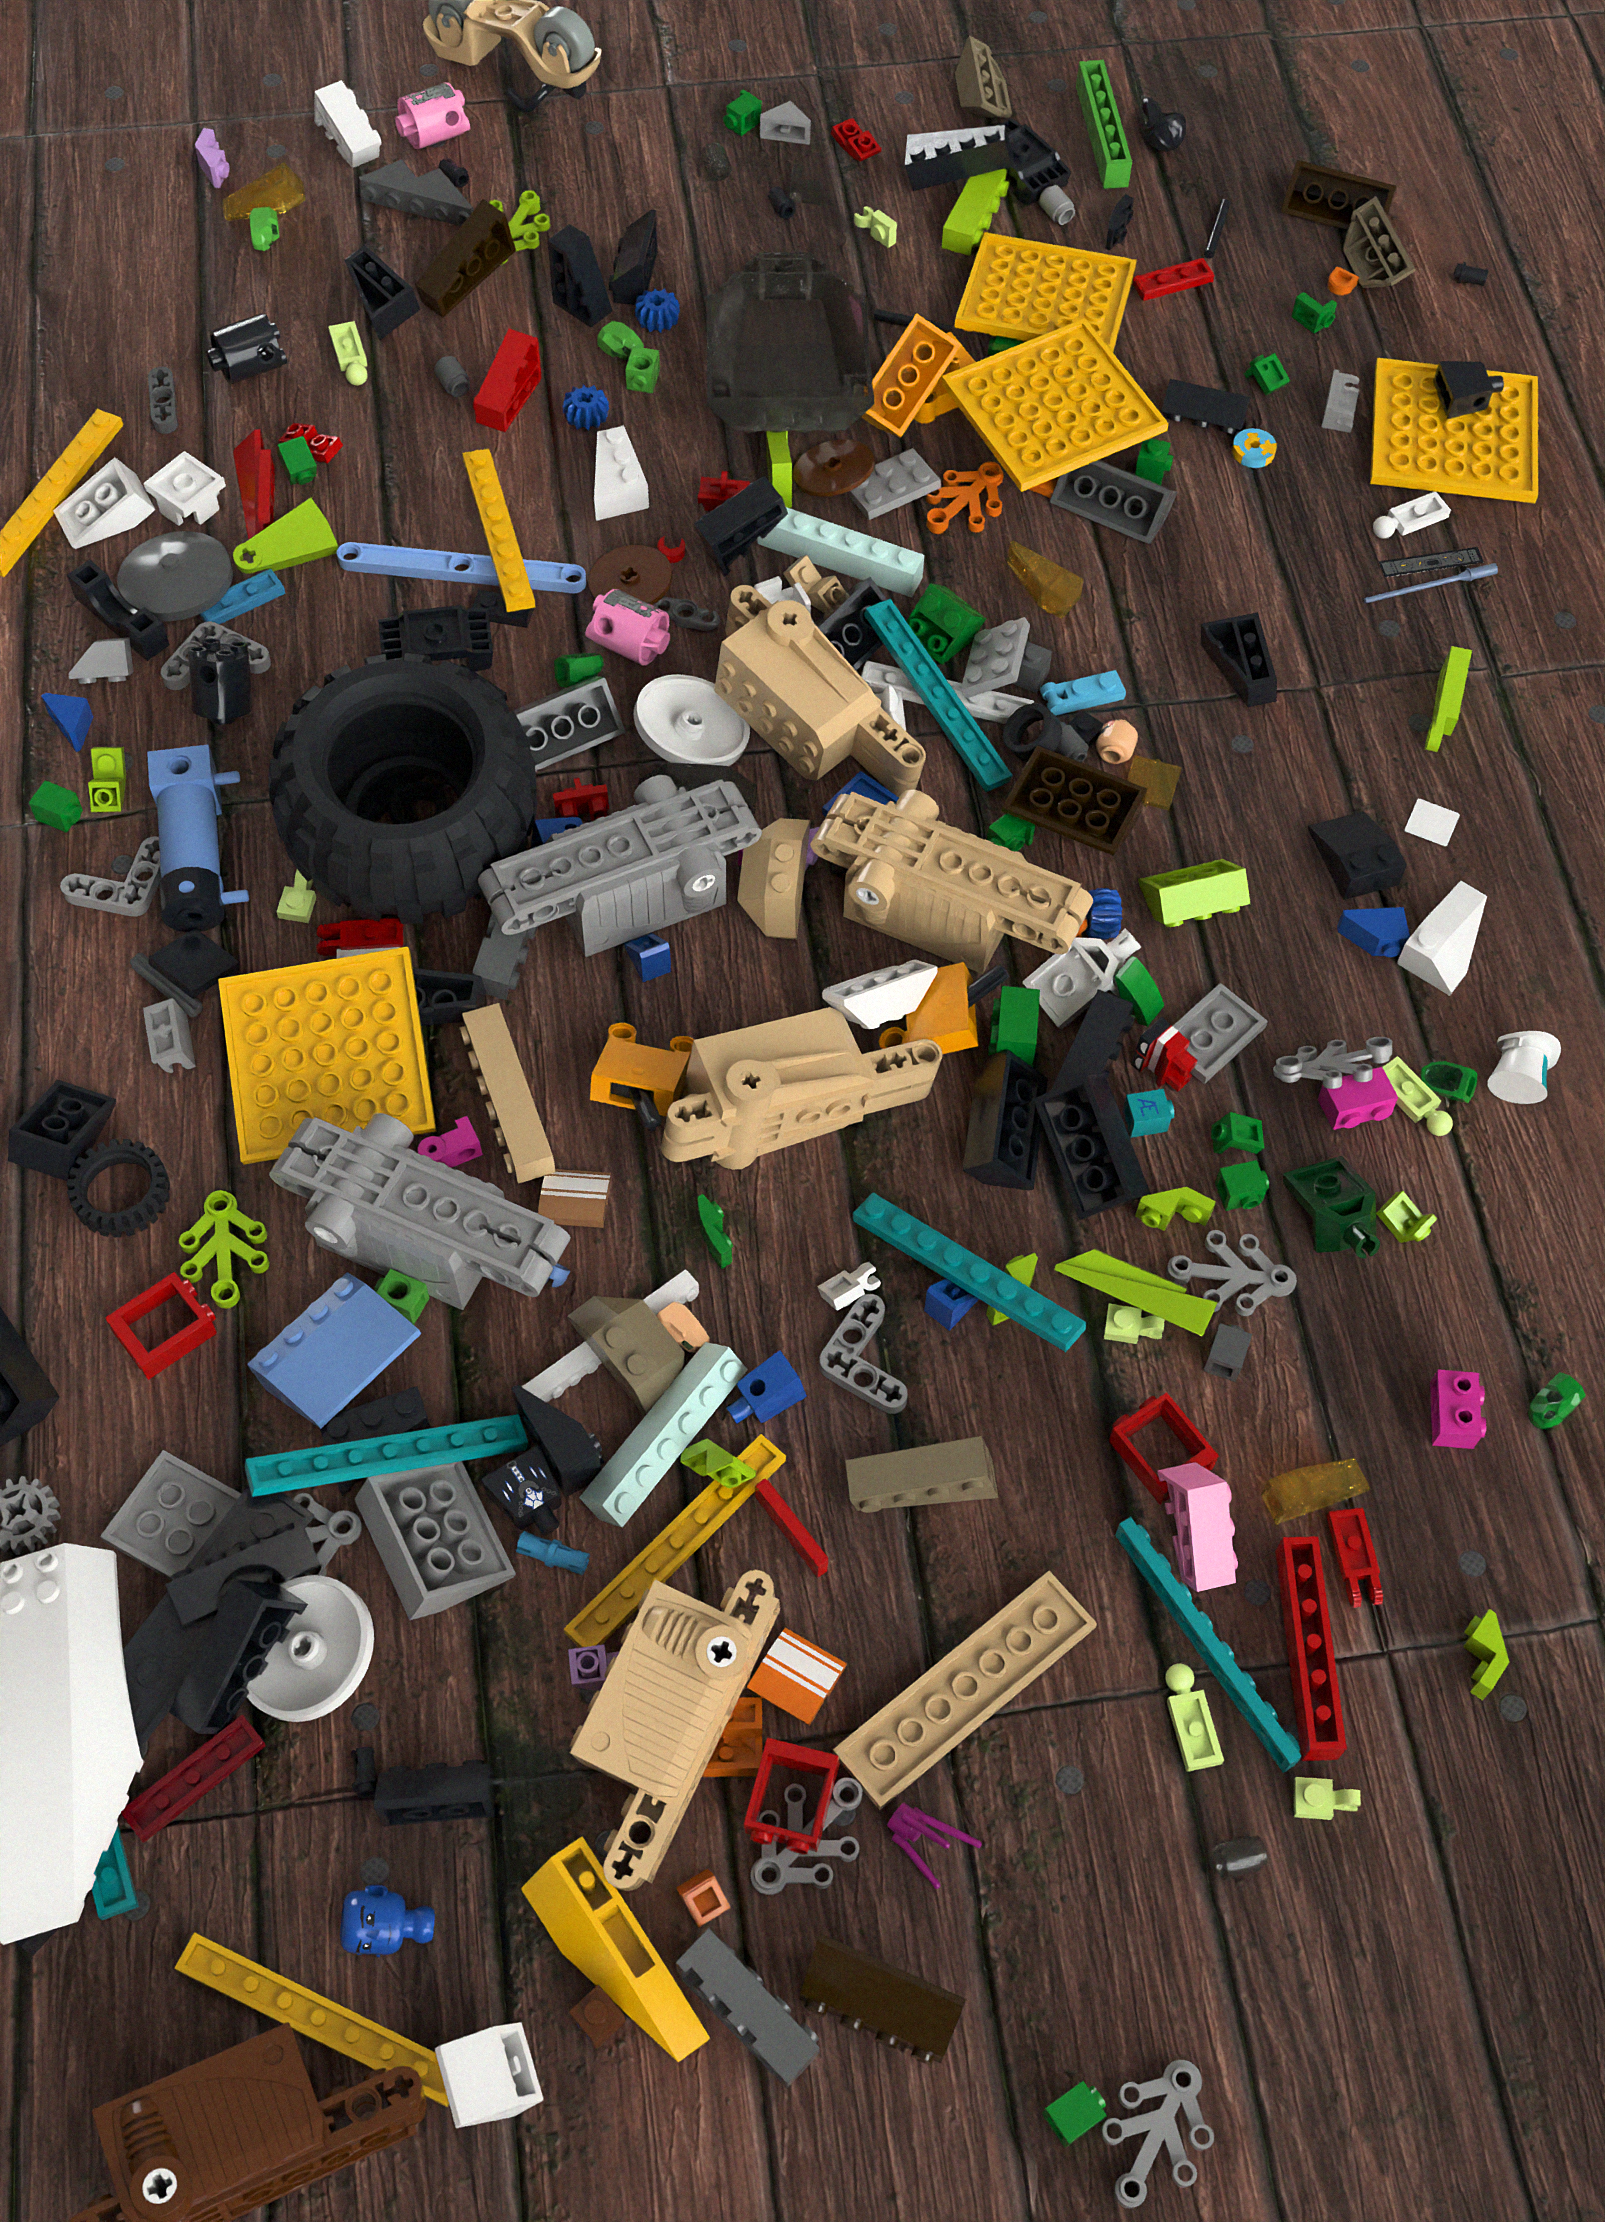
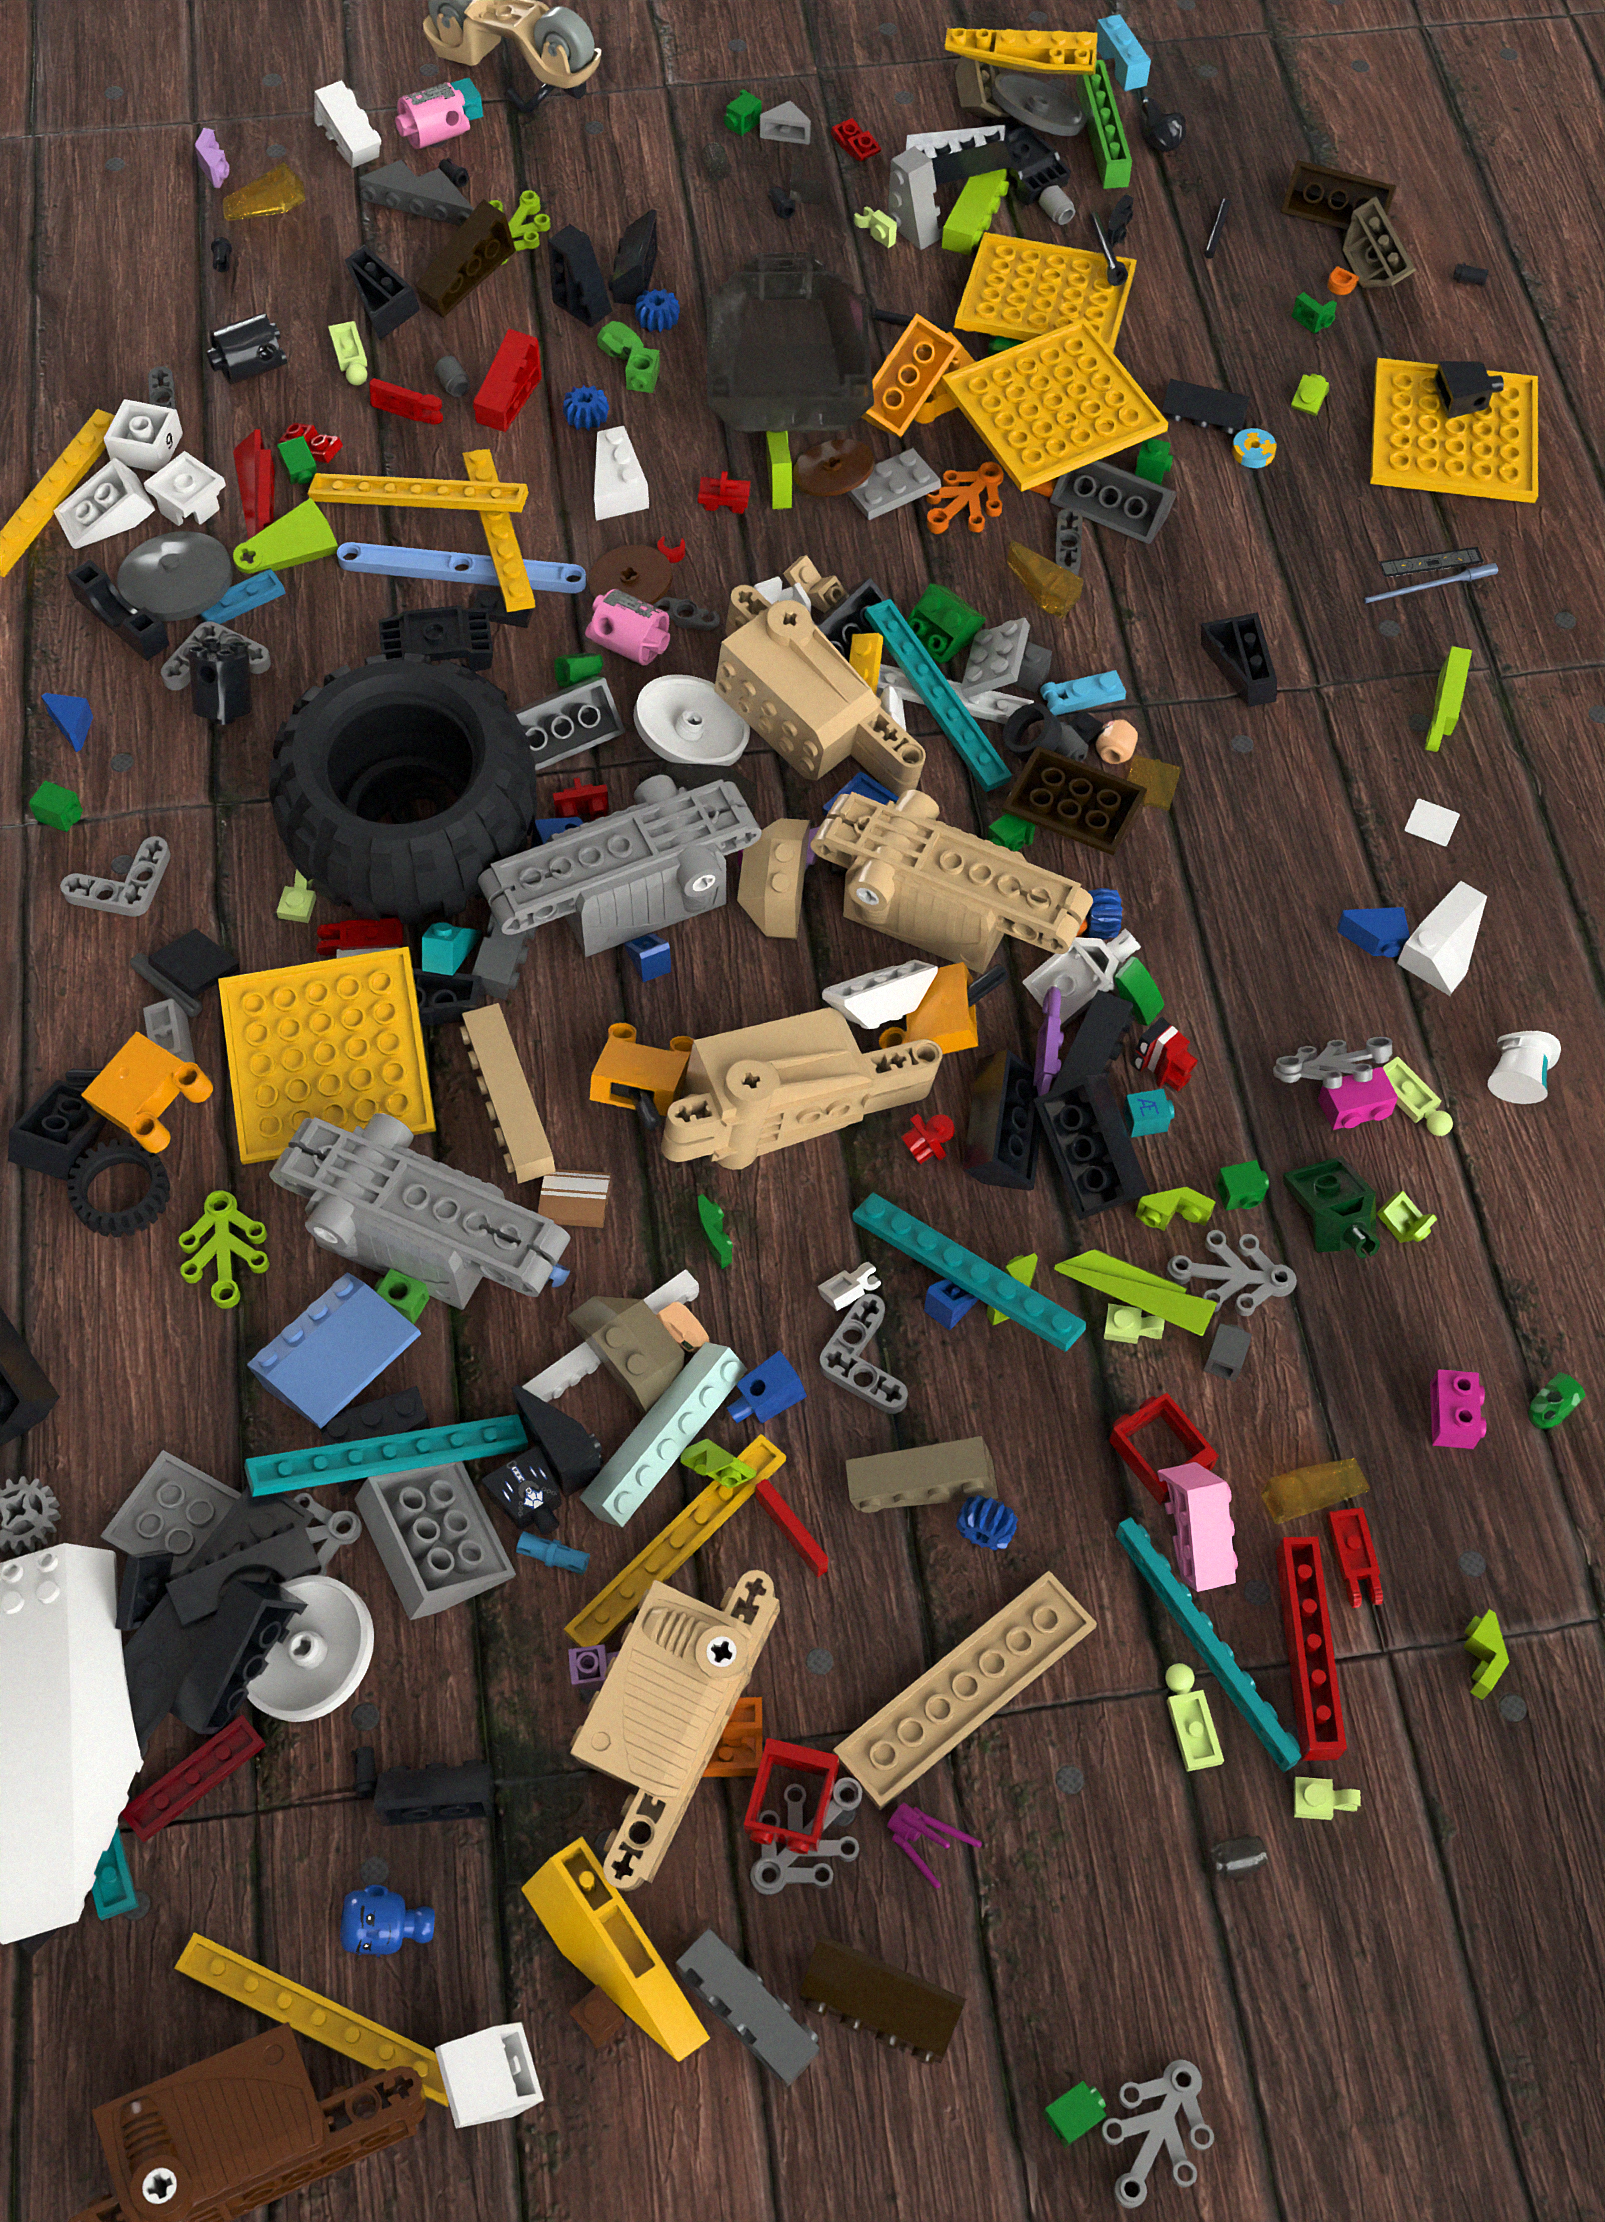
light grey slope [68,637,134,684] -> none
lime slope [88,747,126,812] -> none
red window [105,1272,217,1380] -> none
medium blue piece [147,744,249,933] -> none
bright green rock [250,207,279,251] -> none
dark pink leg [418,1116,483,1168] -> none
orange slope [676,1869,731,1928] -> none
black wedge [694,476,788,576] -> none
orange slope [747,1627,847,1726] -> none
light aqua brick [757,507,925,598] -> none
green brick [988,986,1040,1067] -> none
red tile [1132,258,1215,301] -> none
slope [1138,859,1250,927] -> none
light grey plate [1173,983,1268,1084] -> none
green bracket [1211,1112,1264,1154] -> none
green bracket [1243,353,1291,396] -> none
black slope [1308,812,1407,900] -> none
light grey hinge [1321,369,1359,433] -> none
white plate [1373,491,1451,539] -> none
rock [1420,1061,1478,1103] -> none
none -> light orange piece [65,1031,213,1153]
none -> white brick [104,399,183,472]
none -> black tile [115,1550,174,1631]
none -> black pin [211,237,232,272]
none -> yellow plate [308,473,529,512]
none -> red hinge [369,378,443,425]
none -> teal slope [422,923,482,976]
none -> teal brick [450,77,483,121]
none -> yellow plate [849,633,884,695]
none -> light grey wedge [888,146,943,250]
none -> red hips [901,1113,955,1165]
none -> yellow wedge [945,28,1098,75]
none -> blue gear [956,1495,1018,1550]
none -> dark grey dish [991,73,1087,136]
none -> medium lavender plate [1033,986,1064,1096]
none -> dark grey beam [1054,508,1082,579]
none -> black piece [1089,212,1128,286]
none -> medium azure arch [1096,14,1151,91]
none -> lime bracket [1291,374,1329,416]

